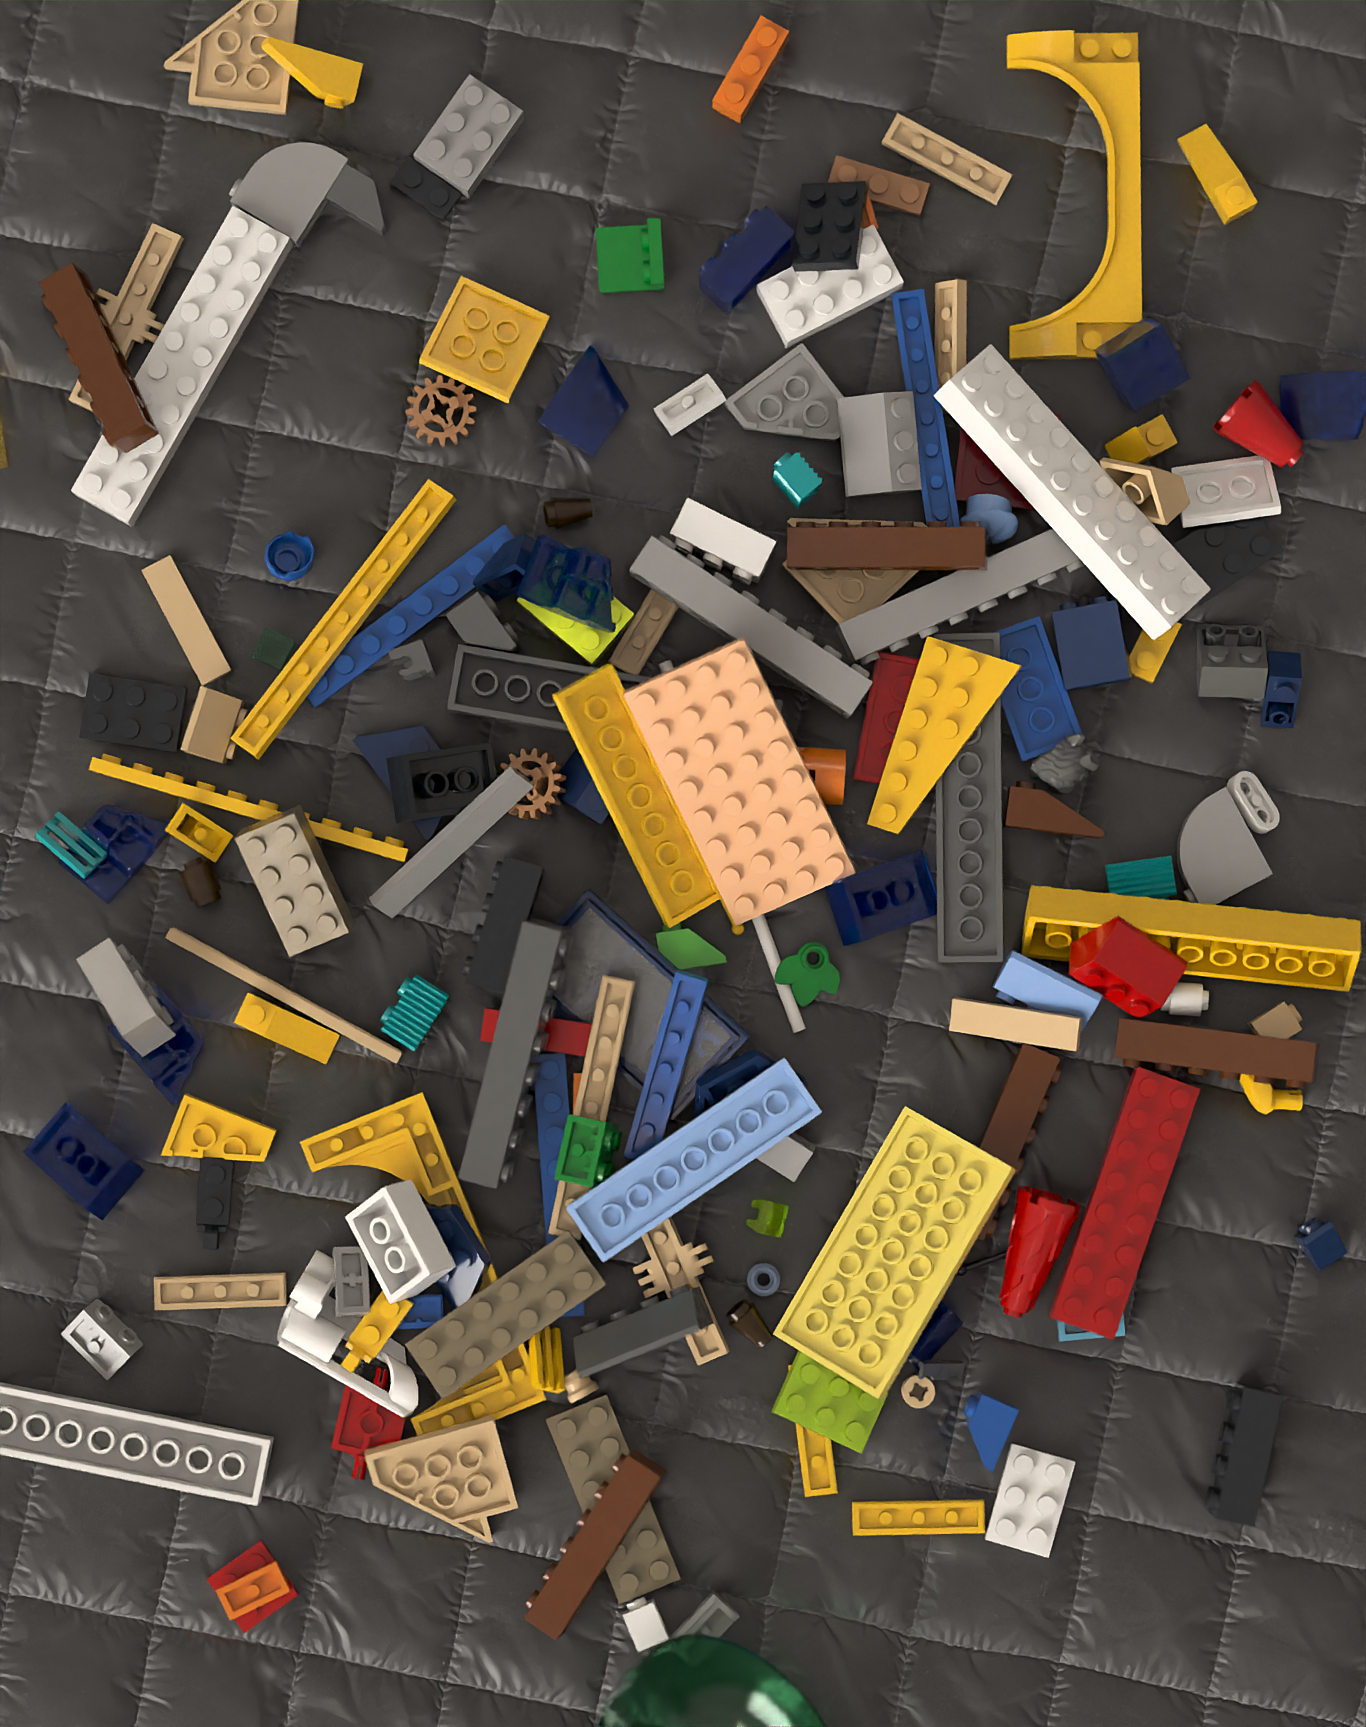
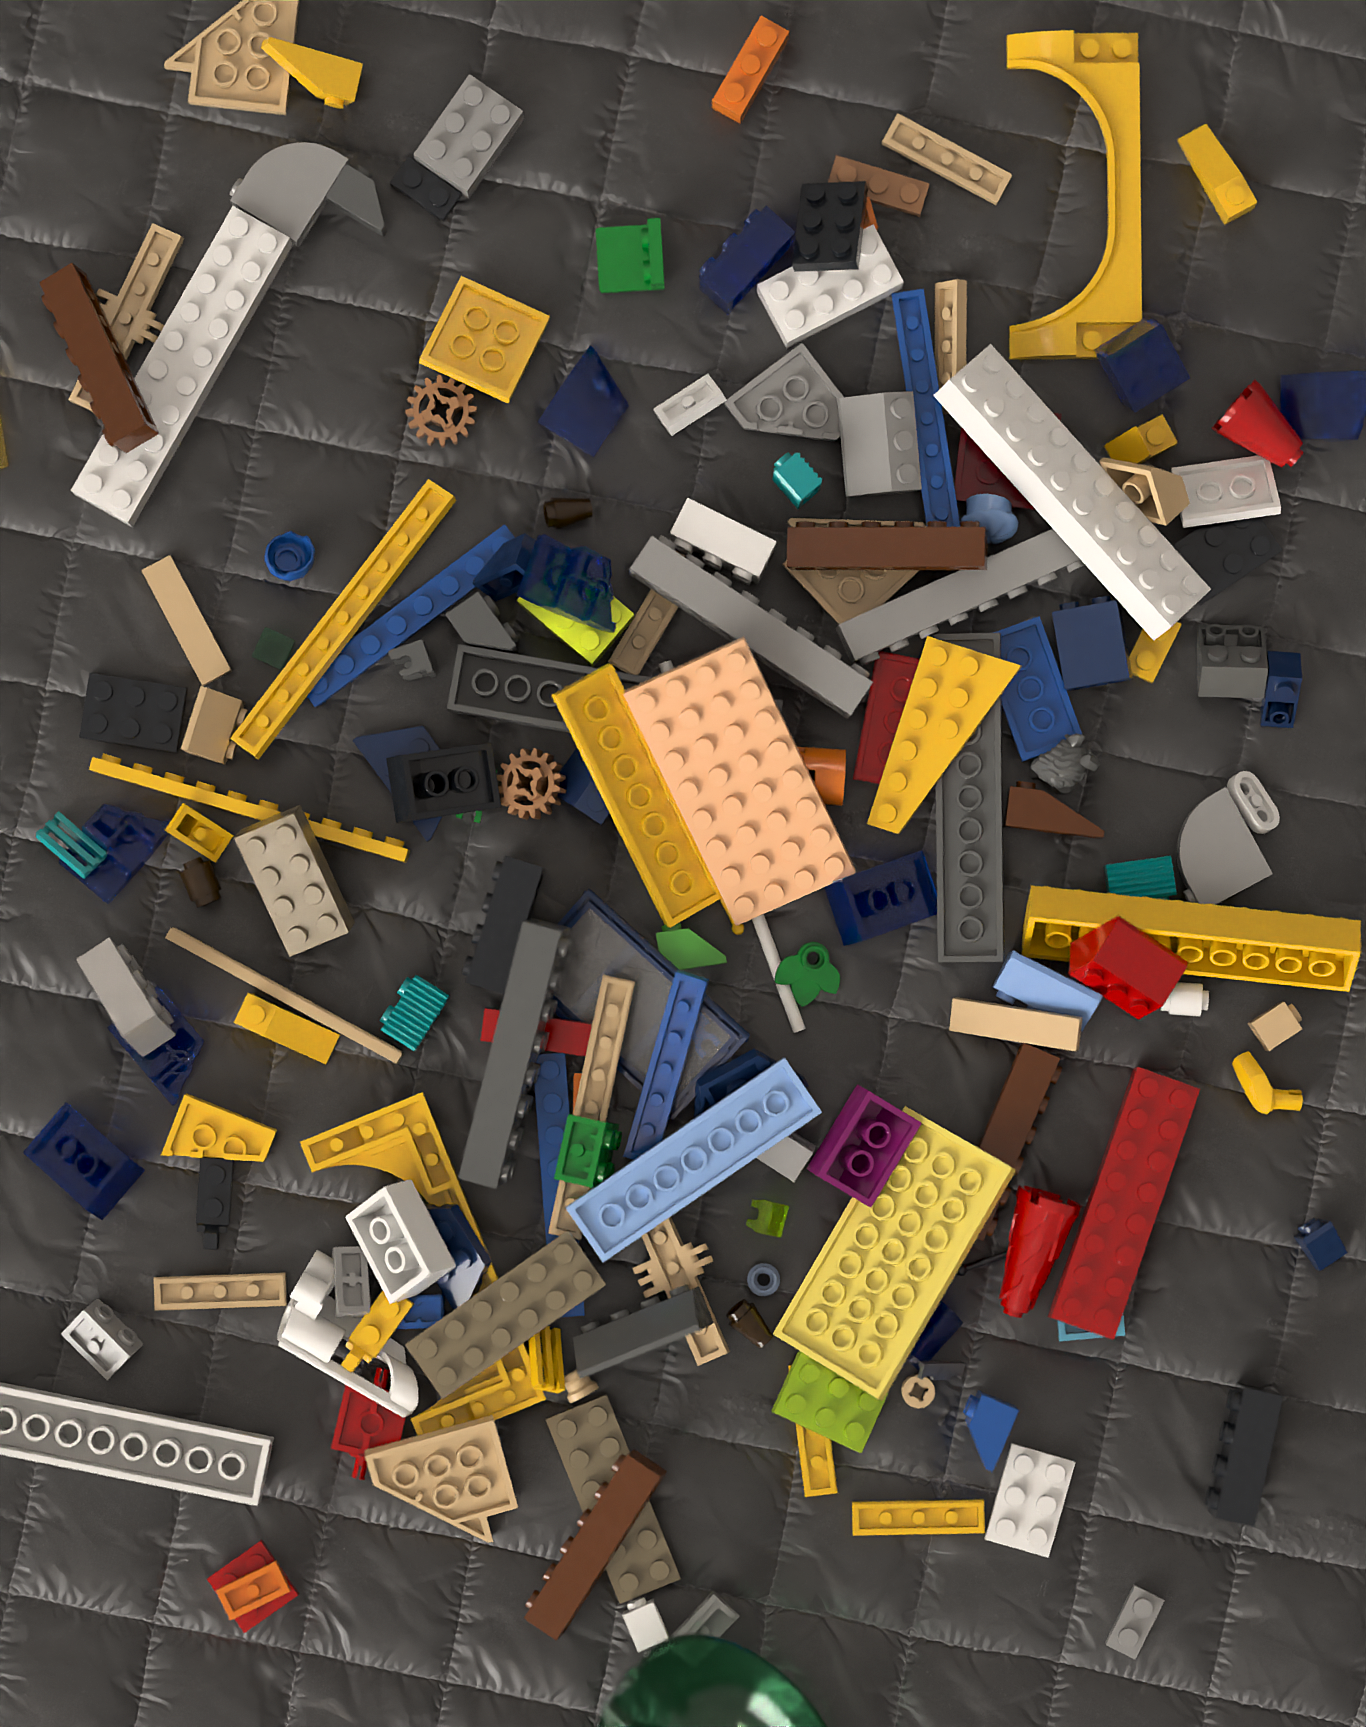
light grey tile [369,766,534,919] -> none
reddish brown brick [1114,1018,1320,1089] -> none
none -> magenta slope [806,1084,922,1208]
none -> light grey plate [1105,1584,1165,1660]

